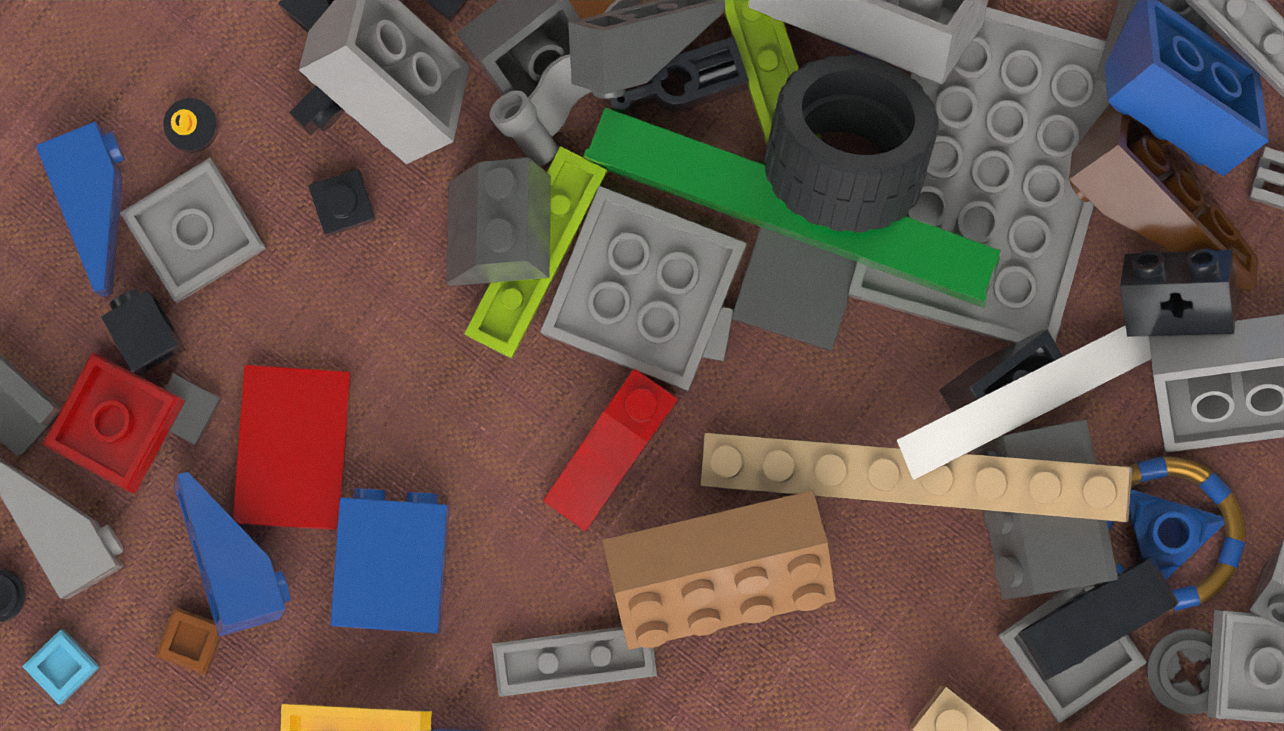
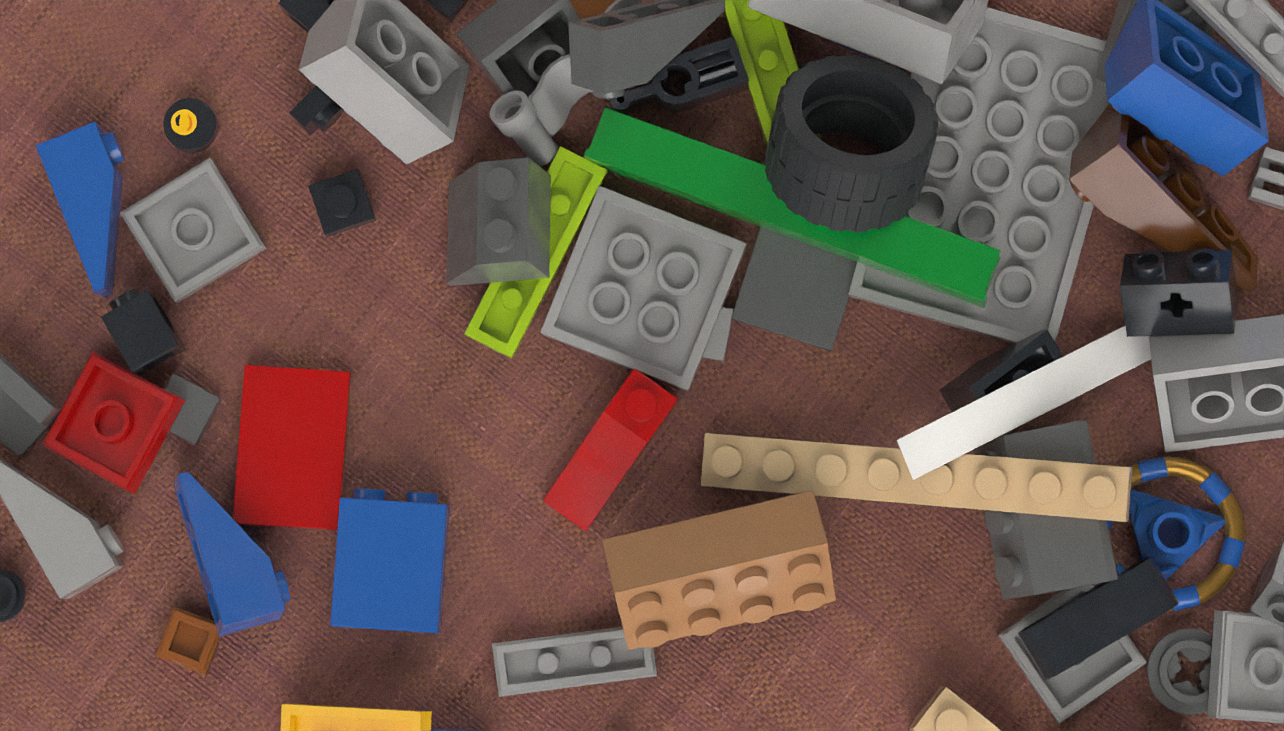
medium azure tile [22,629,100,705] -> none

